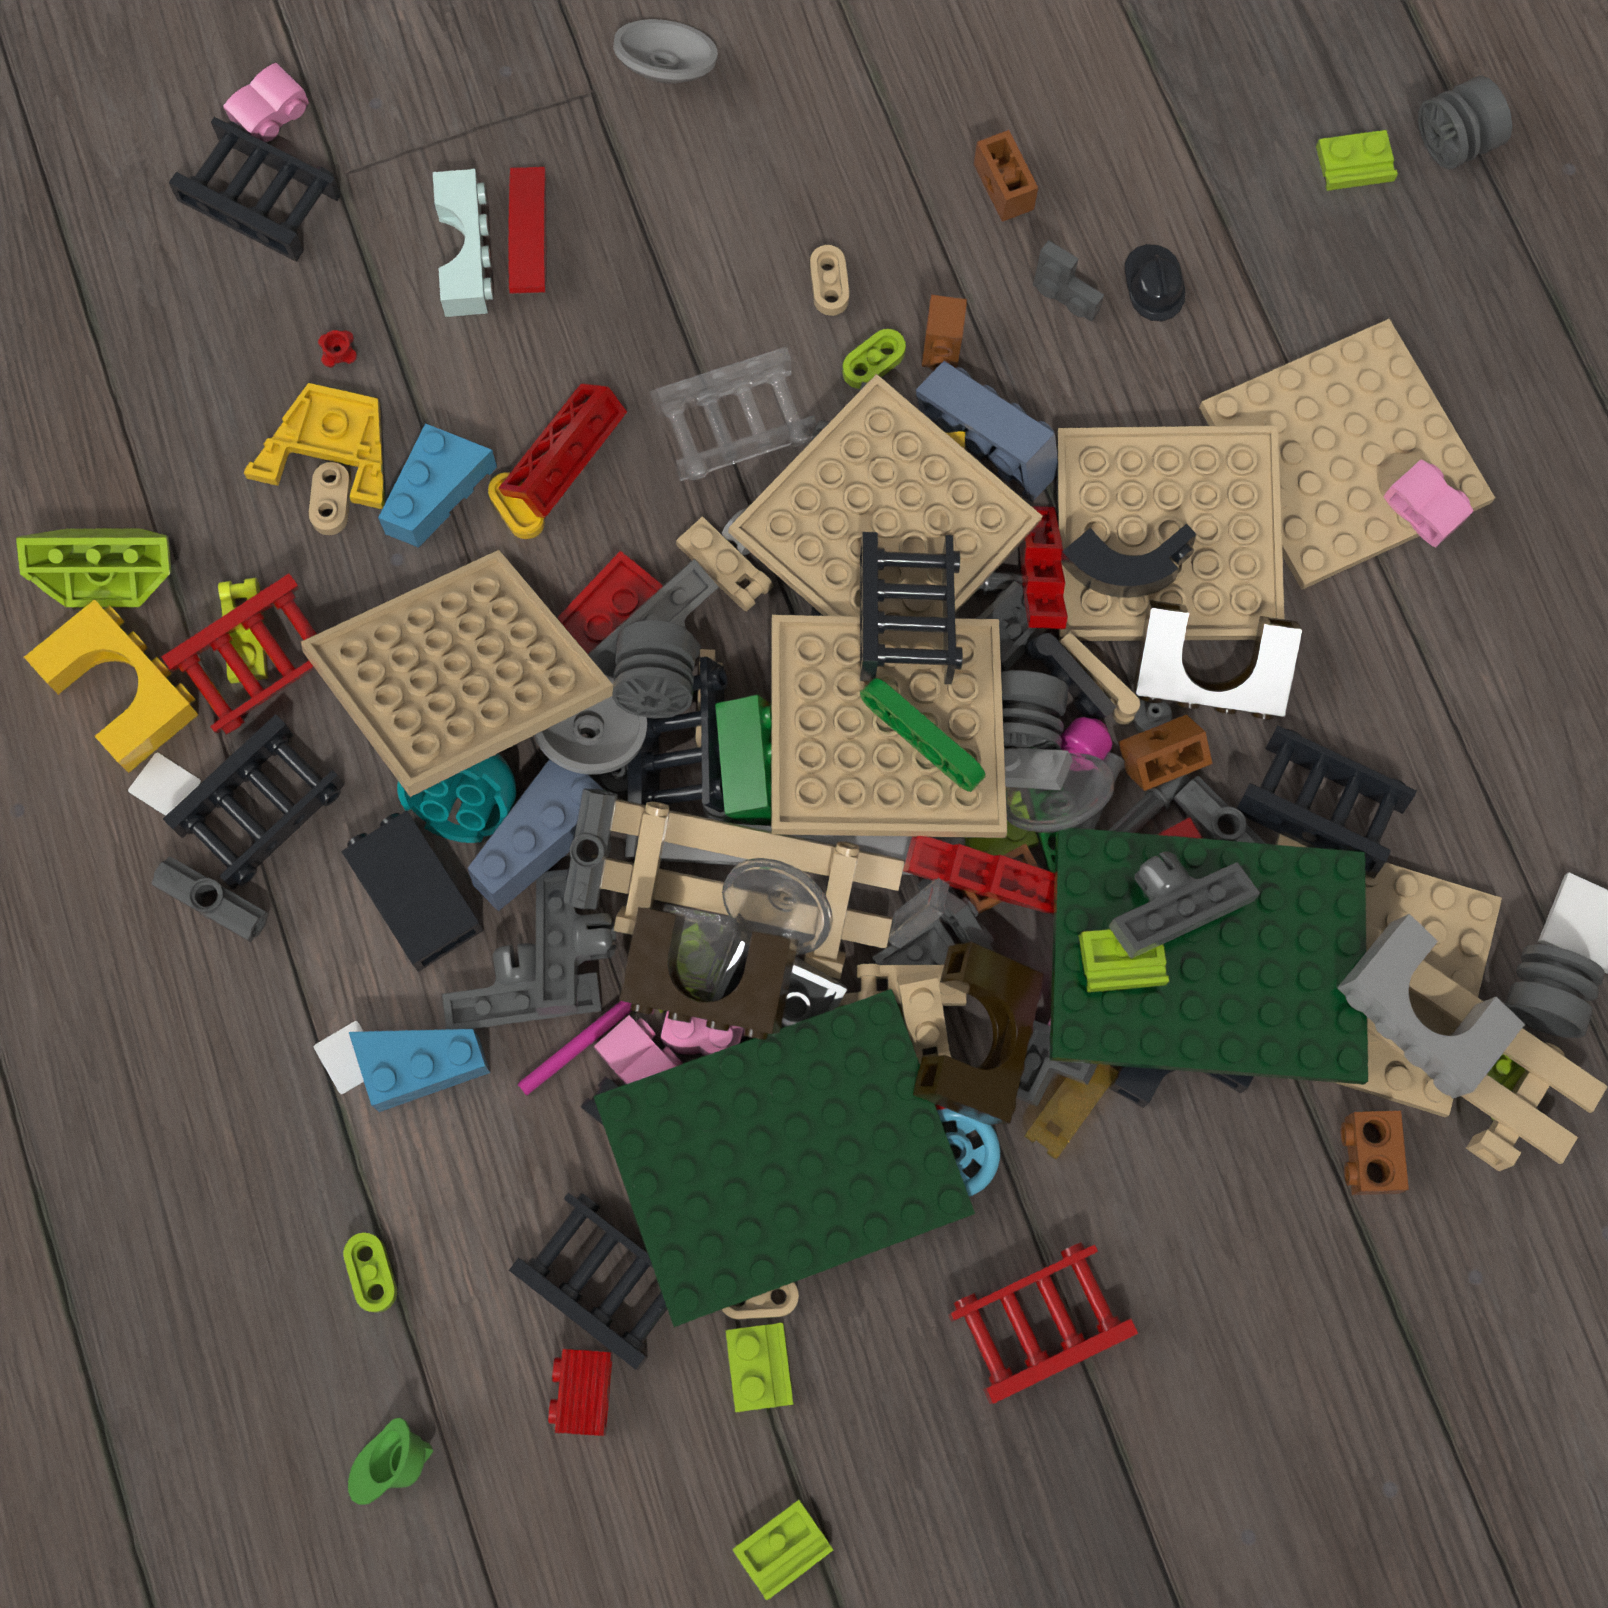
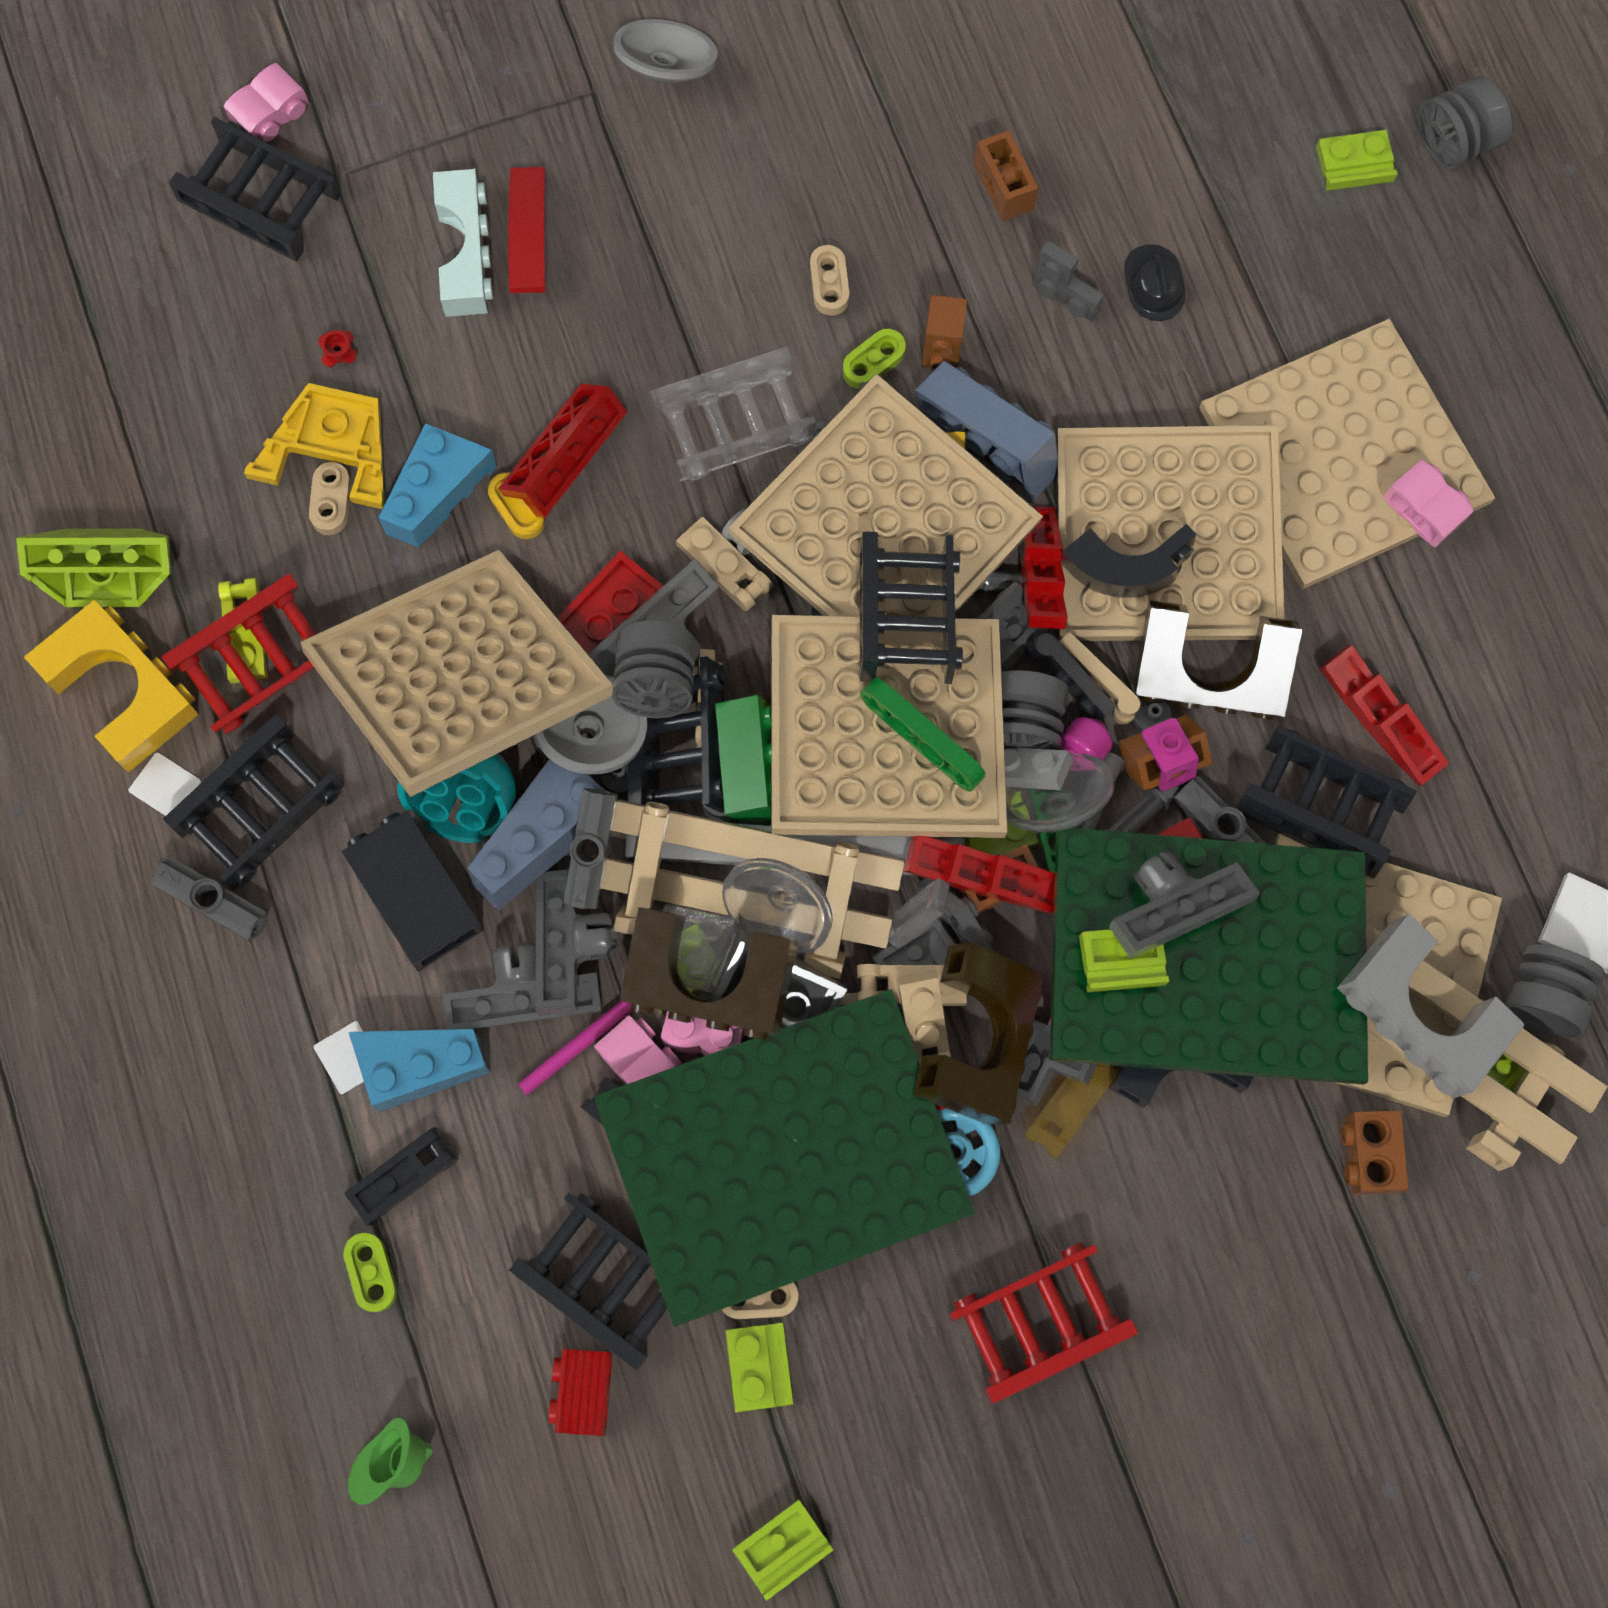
none -> black plate [344,1127,459,1226]
none -> dark pink bracket [1142,718,1199,792]
none -> red slope [1319,645,1449,786]

